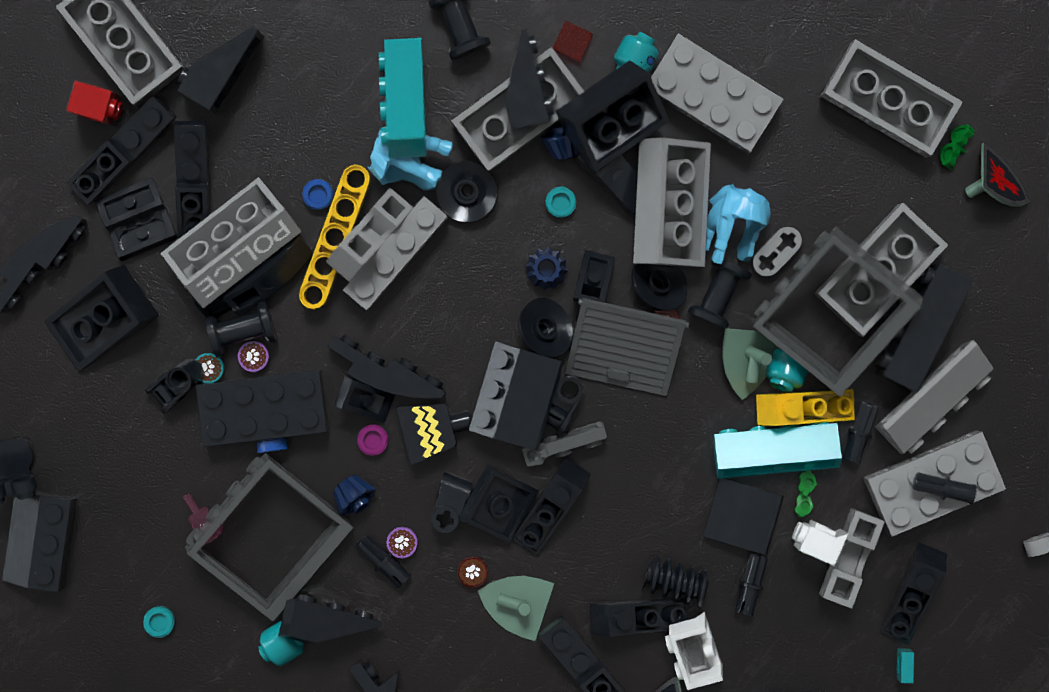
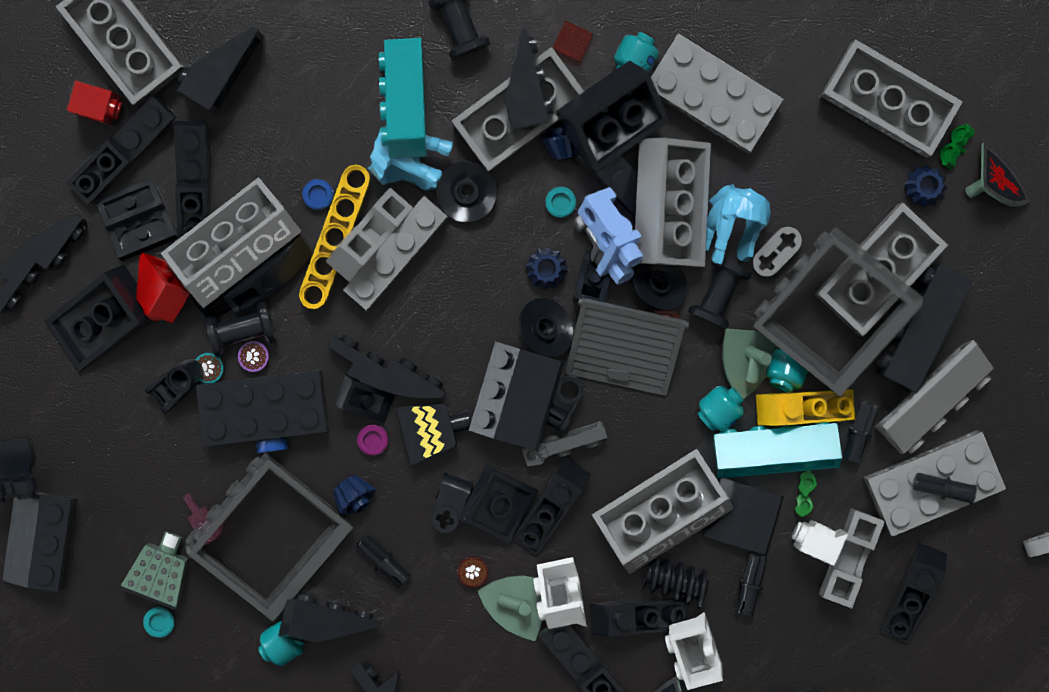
tile [387,527,418,558] -> none
teal tile [897,648,914,683] -> none
none -> sand green torso [120,531,189,610]
none -> red slope [136,253,190,323]
none -> white window [533,557,587,629]
none -> light blue hips [573,187,644,285]
none -> light grey brick [592,449,734,574]
none -> teal head [698,385,744,431]
none -> dark blue piece [904,164,948,208]

